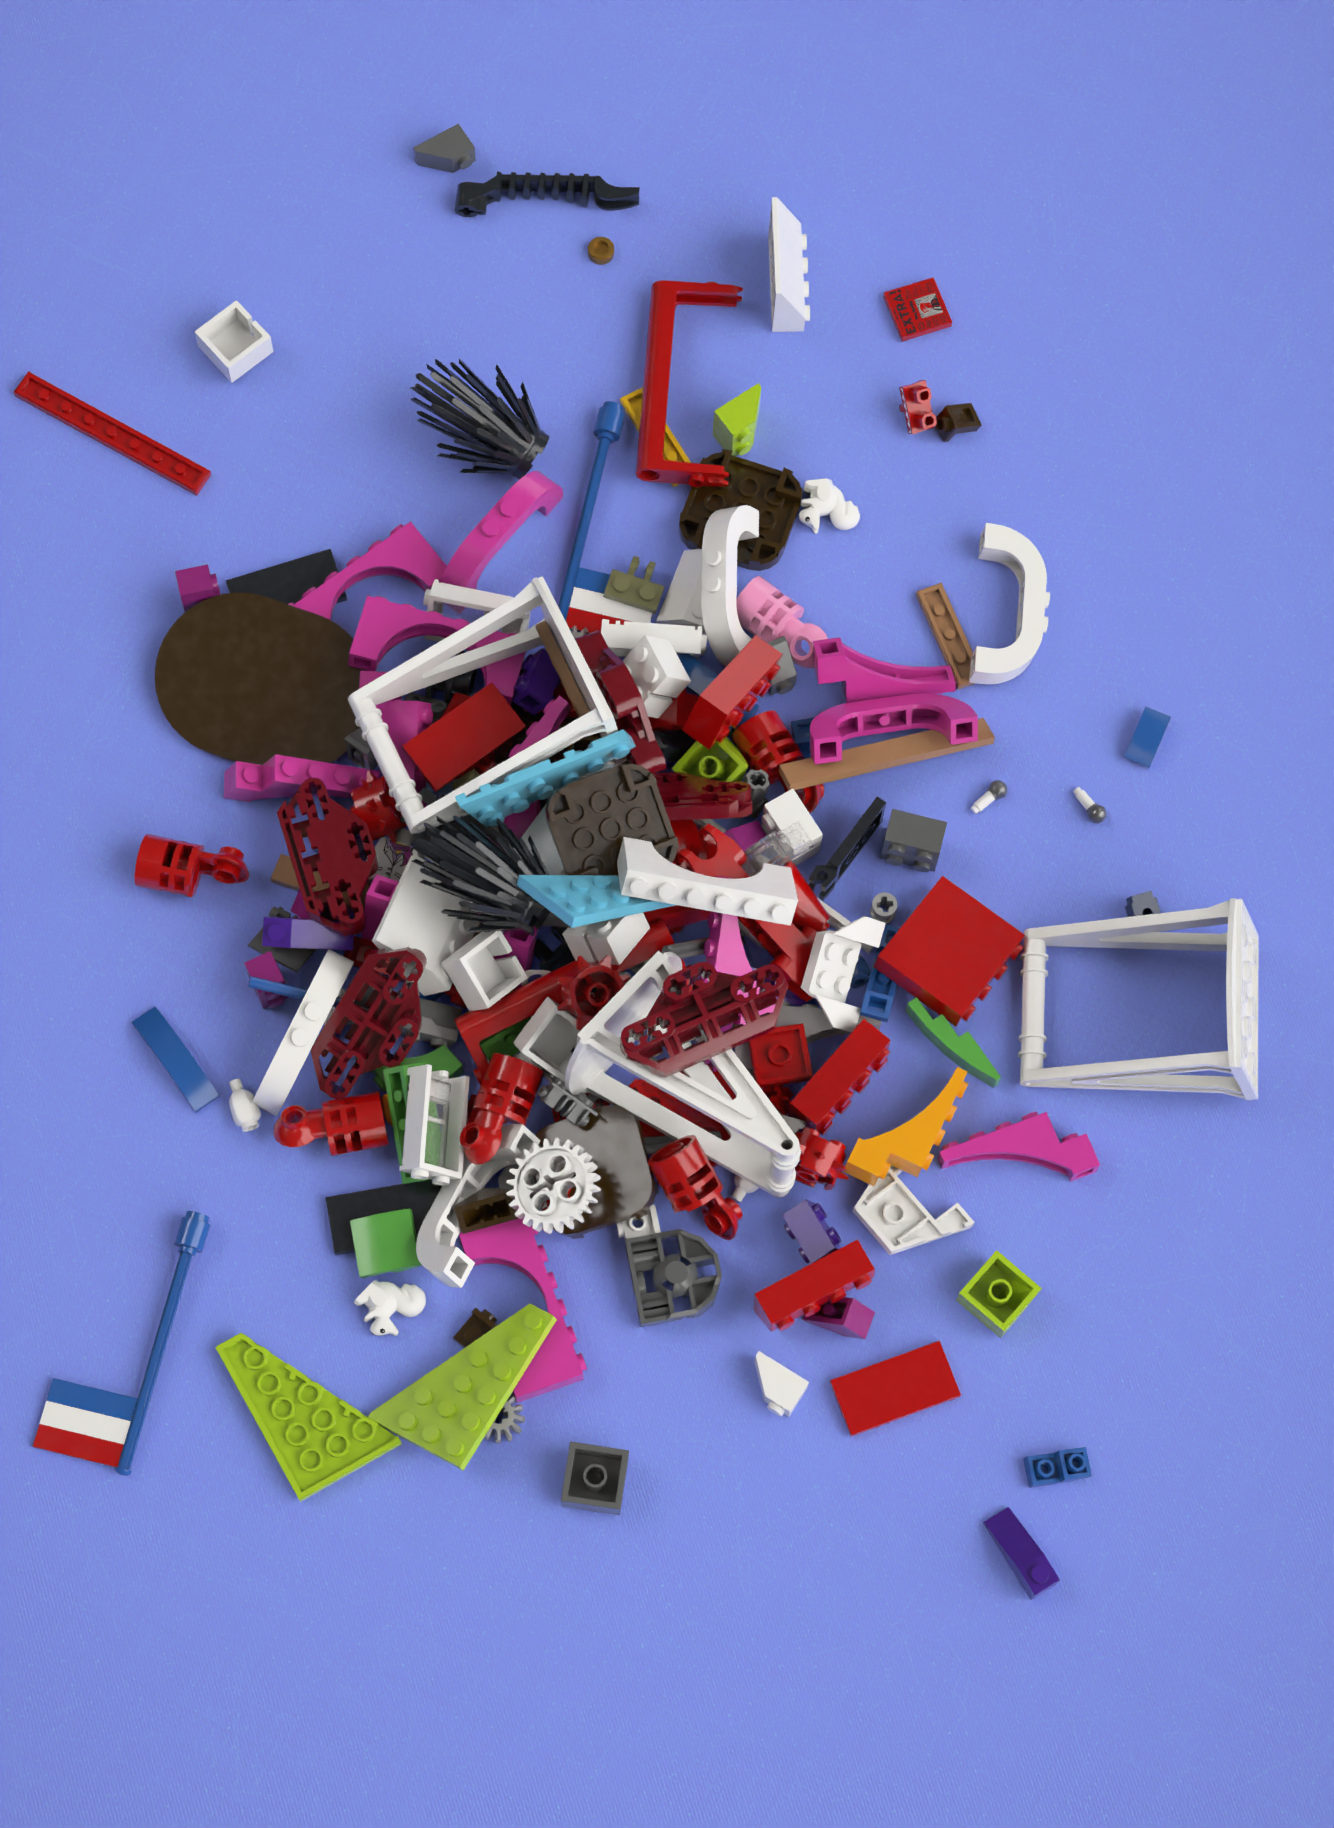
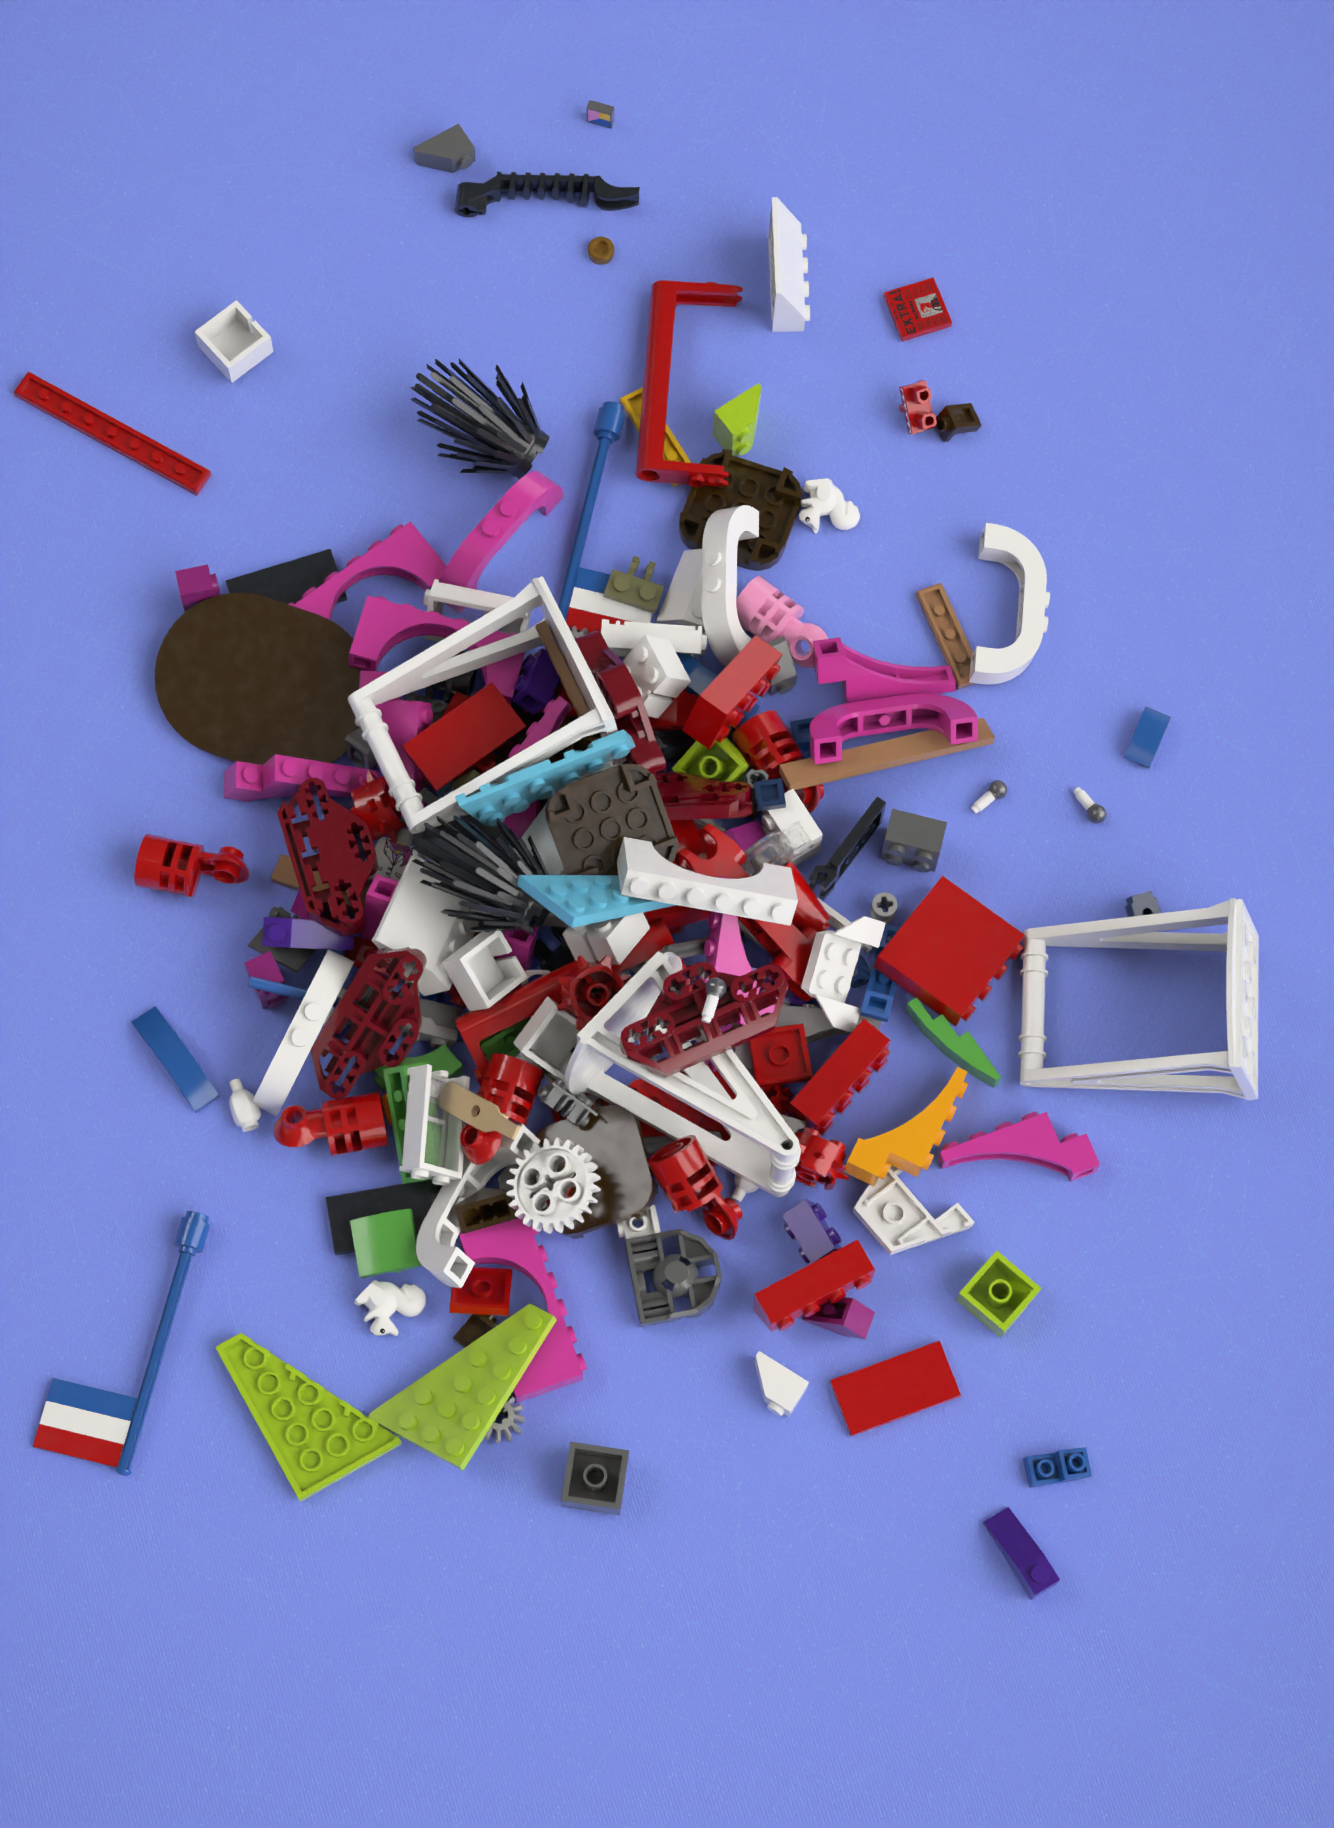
none -> tan piece [439,1081,521,1140]
none -> red tile [450,1267,512,1316]
none -> tile [587,100,614,129]
none -> piece [701,978,726,1023]
none -> dark blue tile [753,778,786,811]

